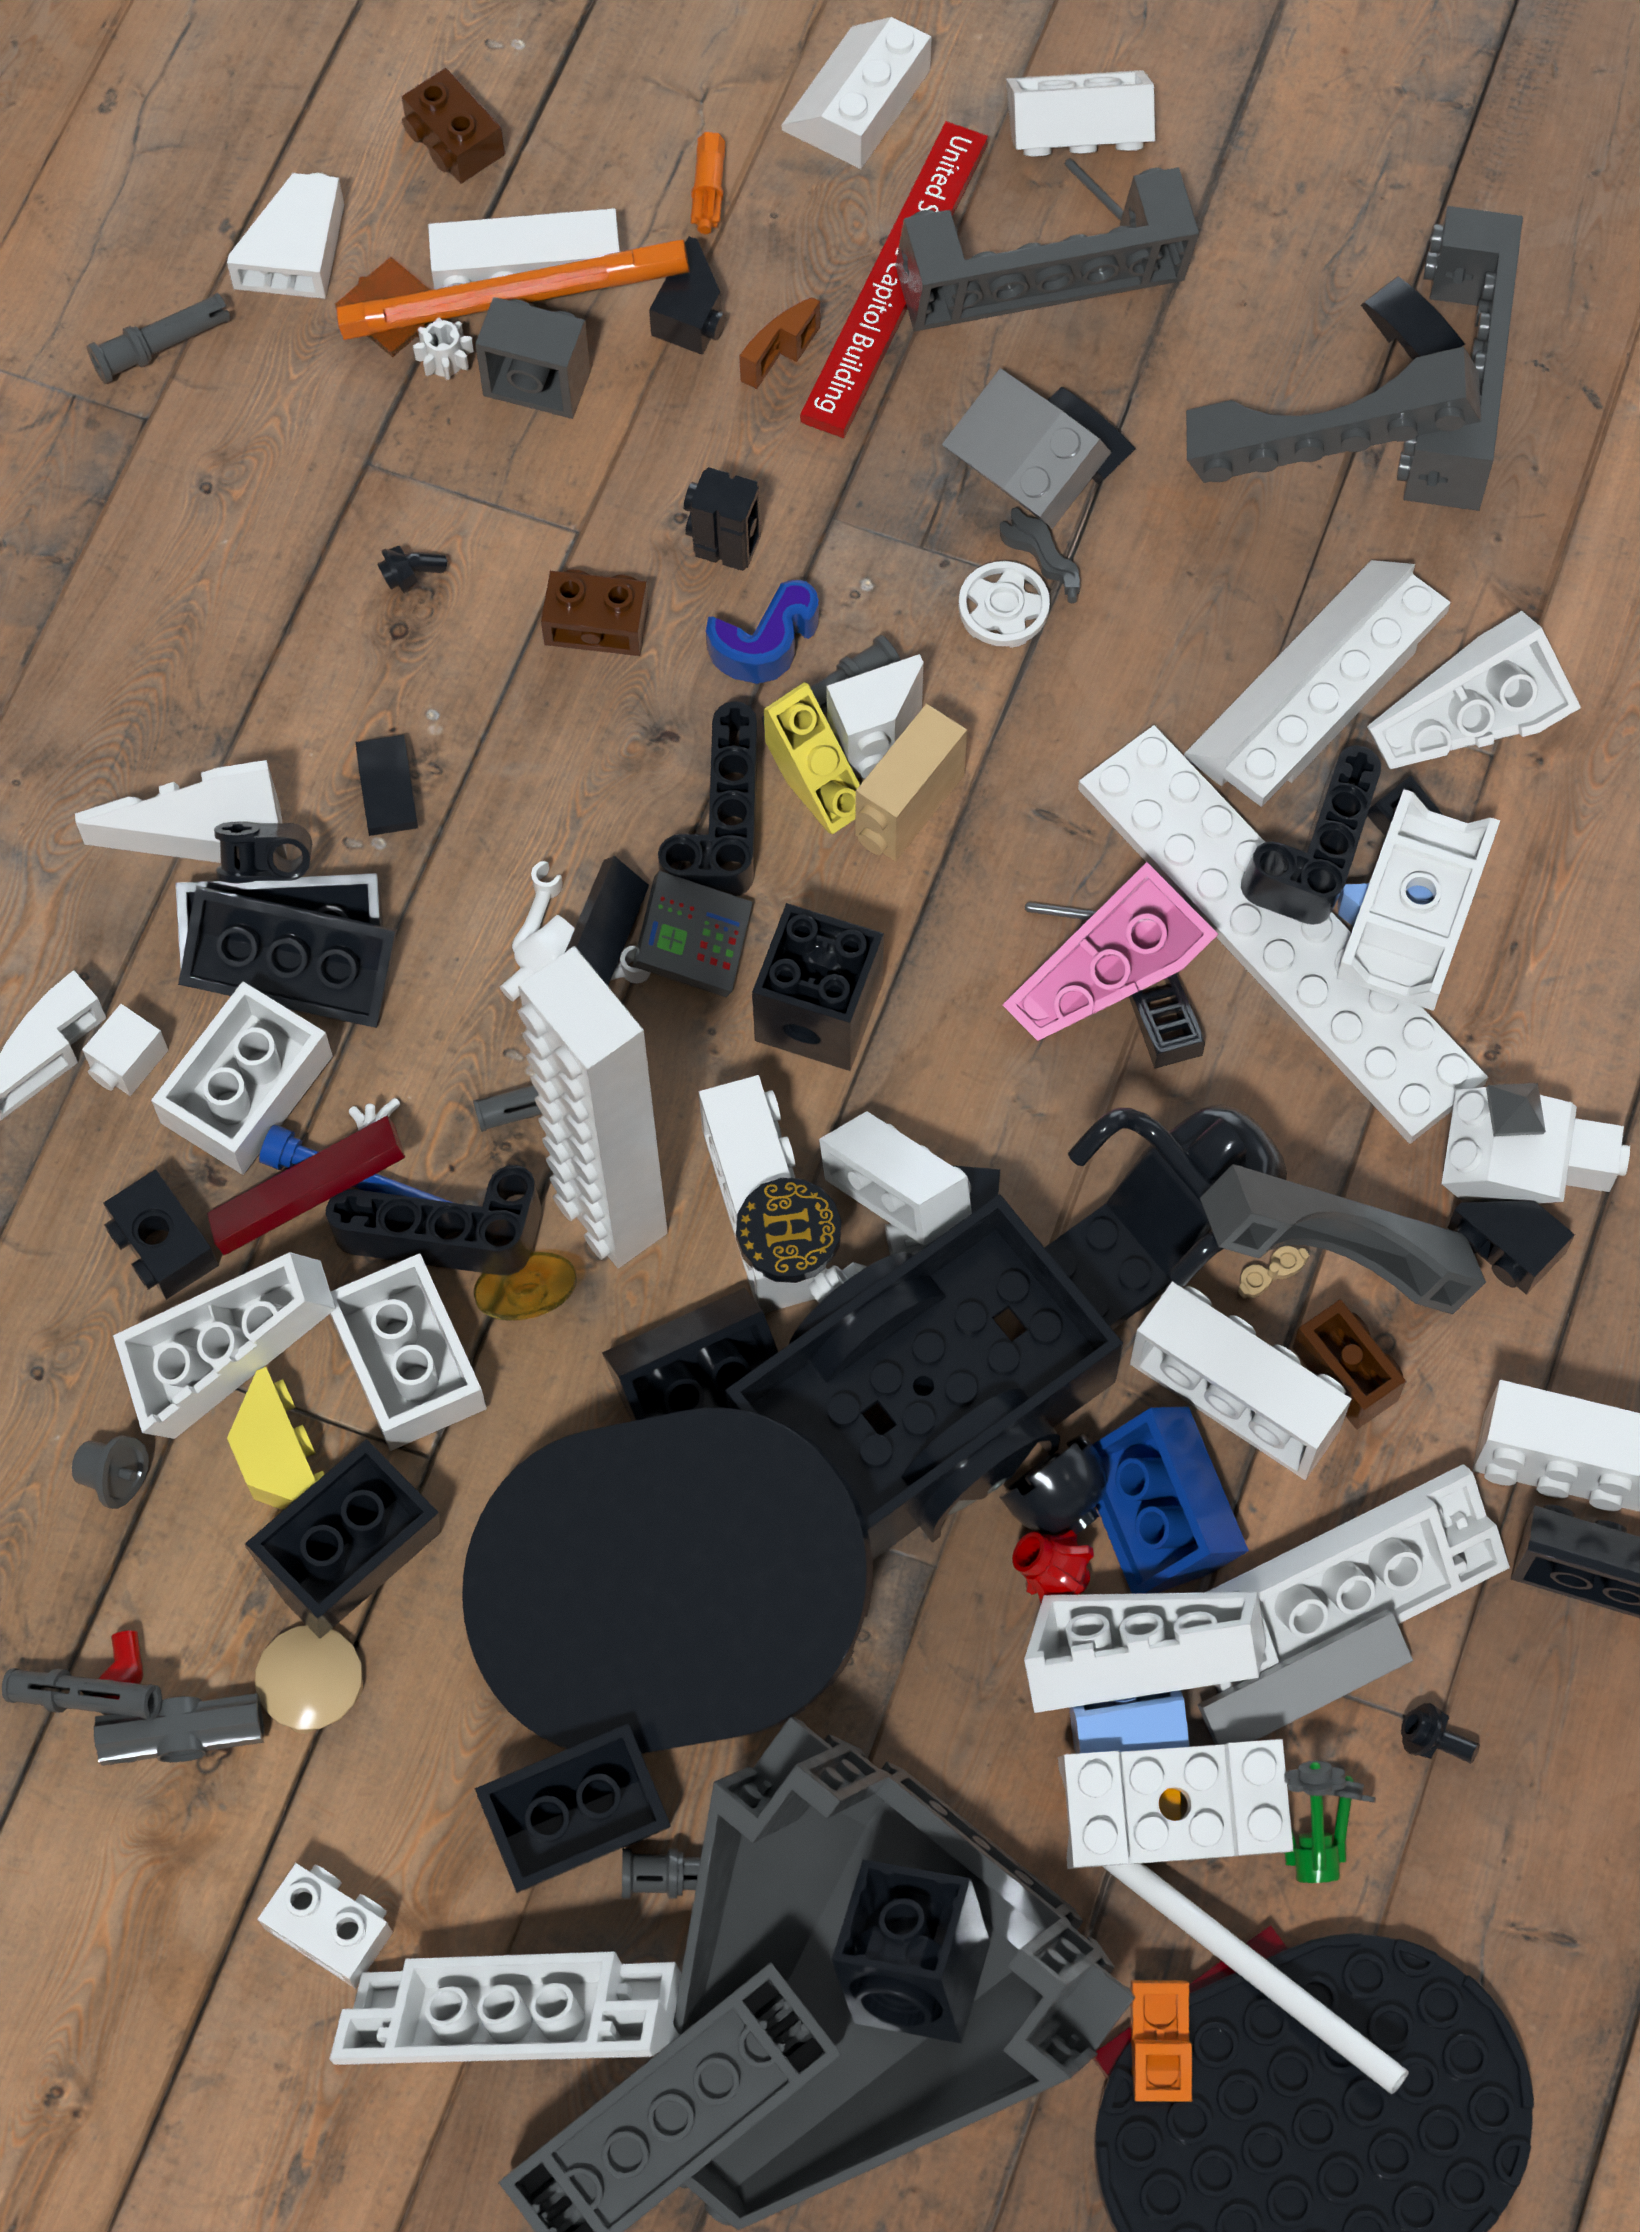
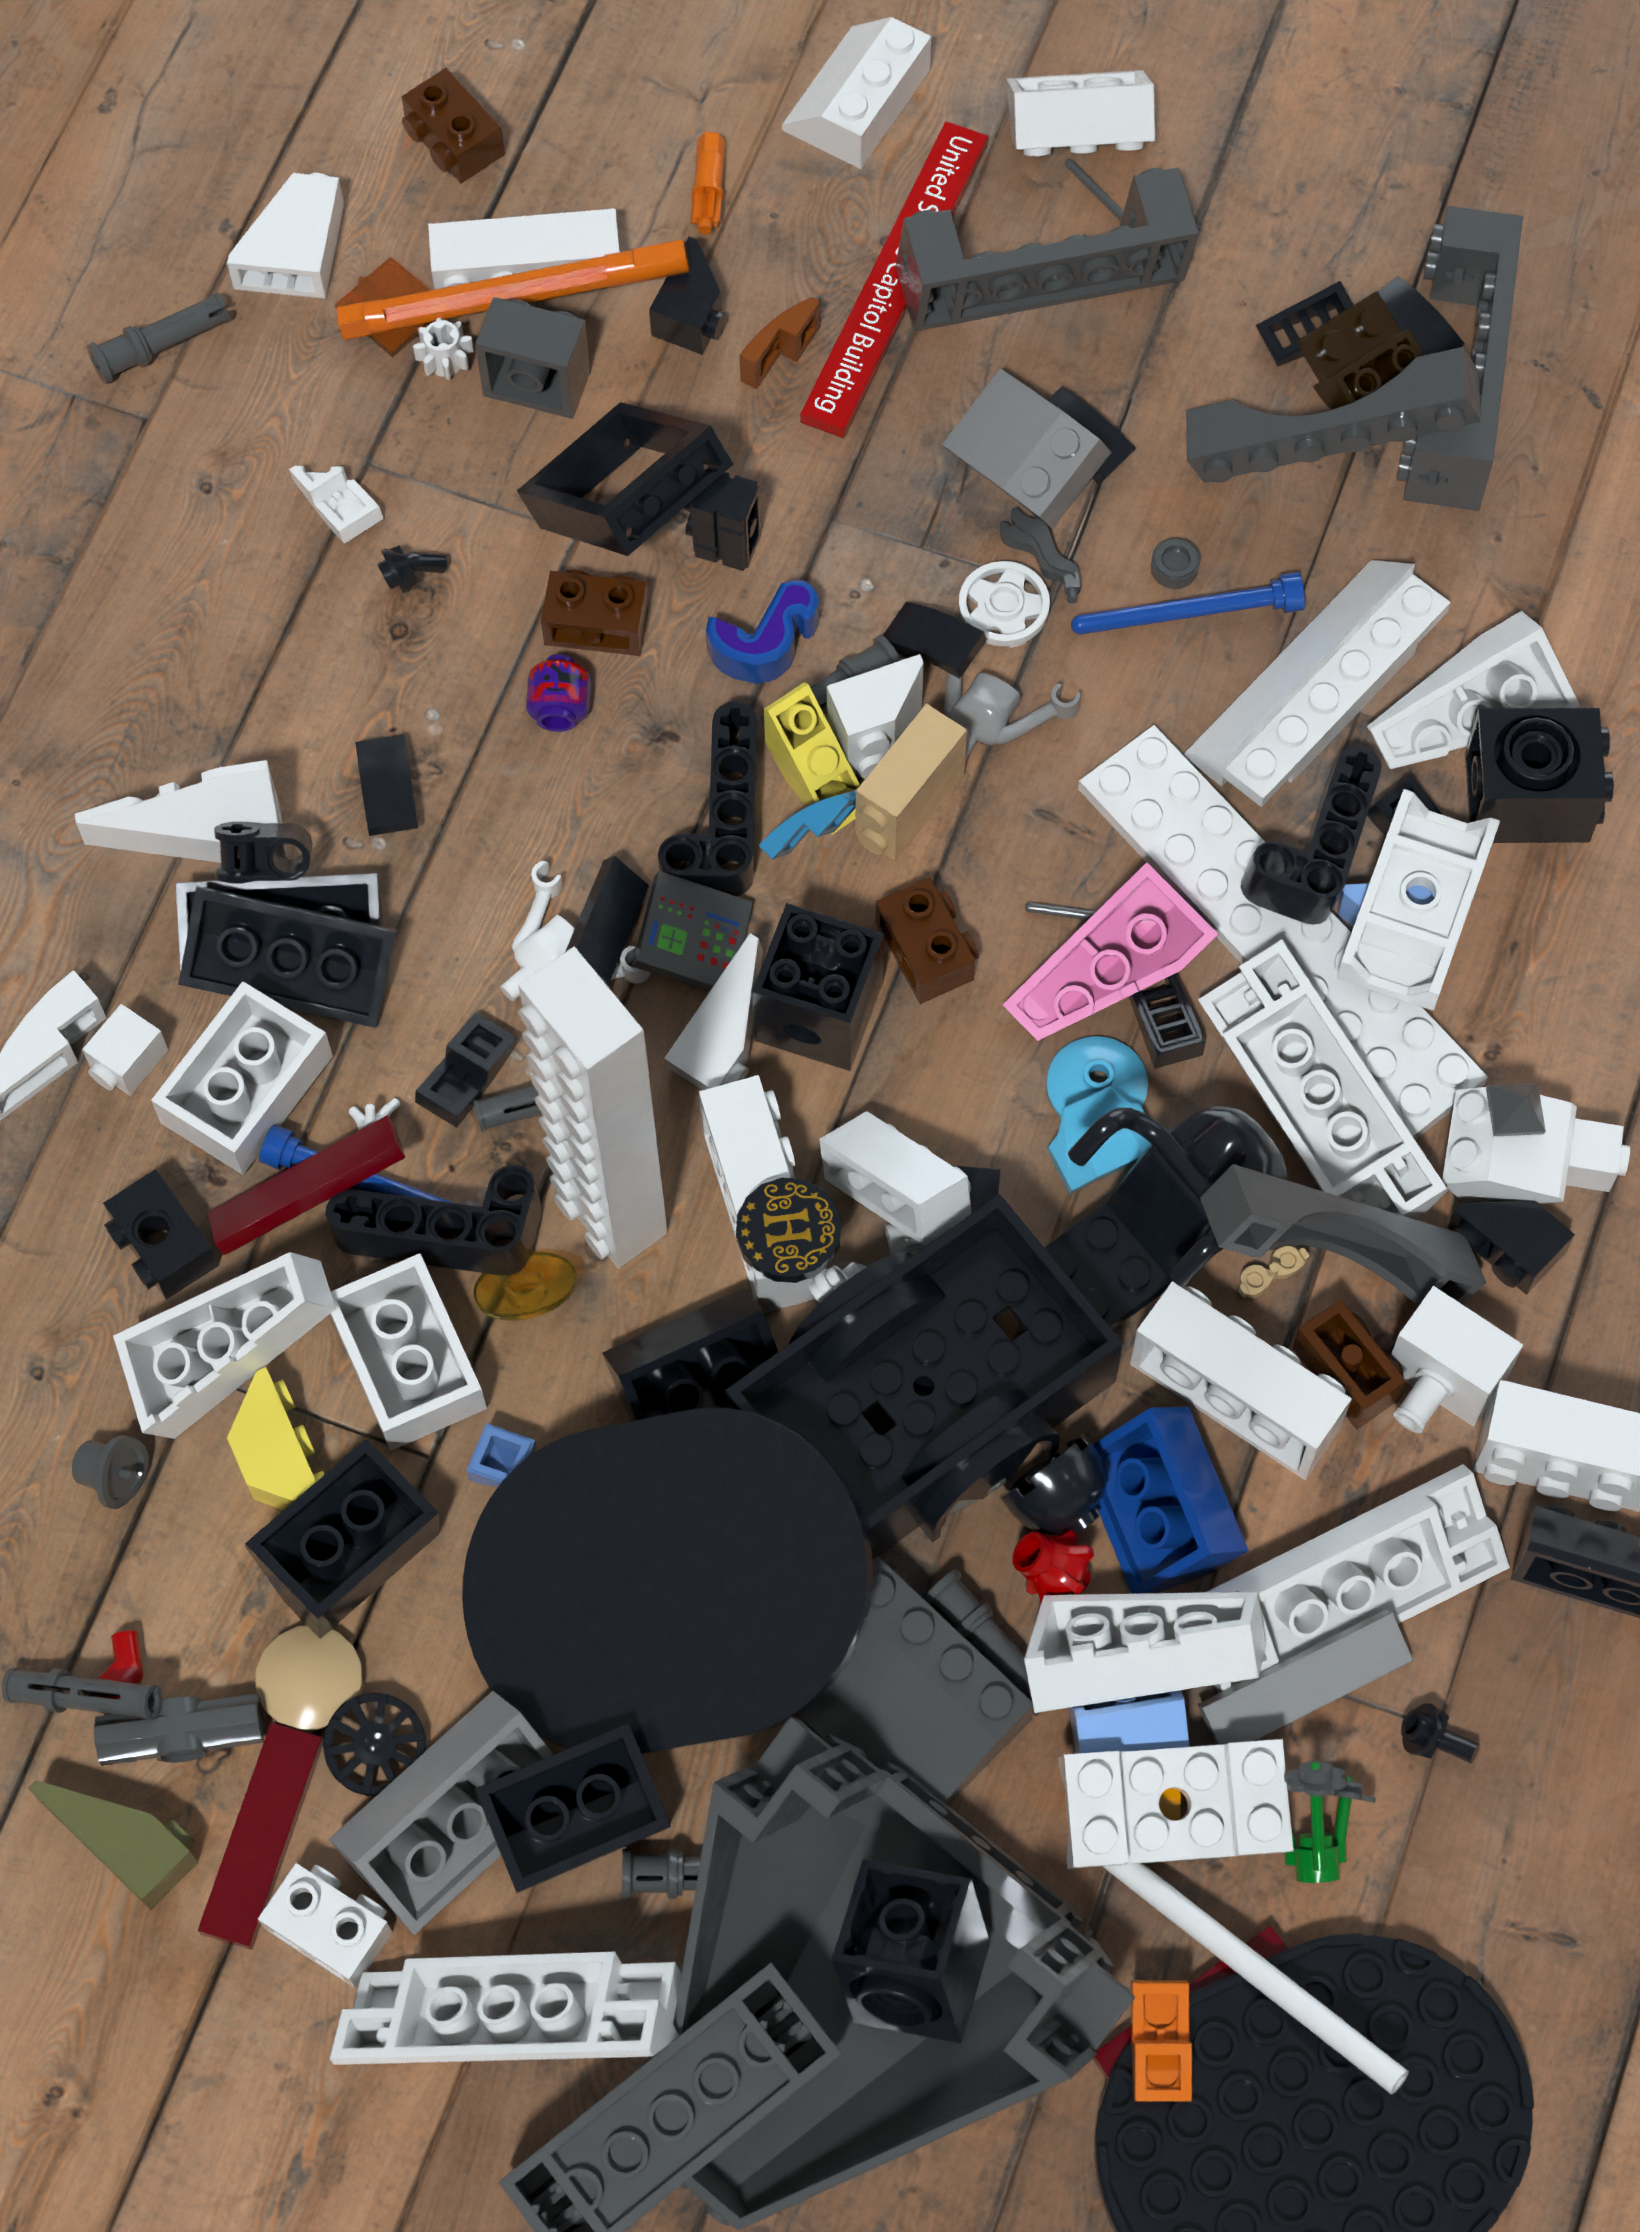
none -> olive slope [28,1780,198,1910]
none -> dark red tile [197,1722,323,1950]
none -> white slope [289,466,384,544]
none -> black wheel [323,1693,426,1796]
none -> light grey slope [329,1691,553,1935]
none -> black slope [415,1012,517,1128]
none -> medium blue slope [466,1423,538,1487]
none -> black window [517,402,734,556]
none -> dark purple head [526,655,591,732]
none -> white slope [664,933,763,1090]
none -> dark azure slope [758,790,856,860]
none -> dark grey slope [797,1556,1034,1805]
none -> reddish brown brick [875,877,979,1004]
none -> black slope [883,602,986,679]
none -> dark grey pin [923,1569,1042,1716]
none -> light grey piece [944,672,1080,761]
none -> medium azure dish [1046,1036,1148,1117]
none -> medium azure slope [1047,1086,1151,1194]
none -> blue piece [1071,572,1305,635]
none -> dark grey tile [1151,538,1200,589]
none -> white slope [1198,940,1448,1220]
none -> black slope [1256,281,1354,367]
none -> dark brown brick [1295,290,1424,410]
none -> white brick [1391,1286,1523,1433]
none -> black brick [1465,708,1614,843]

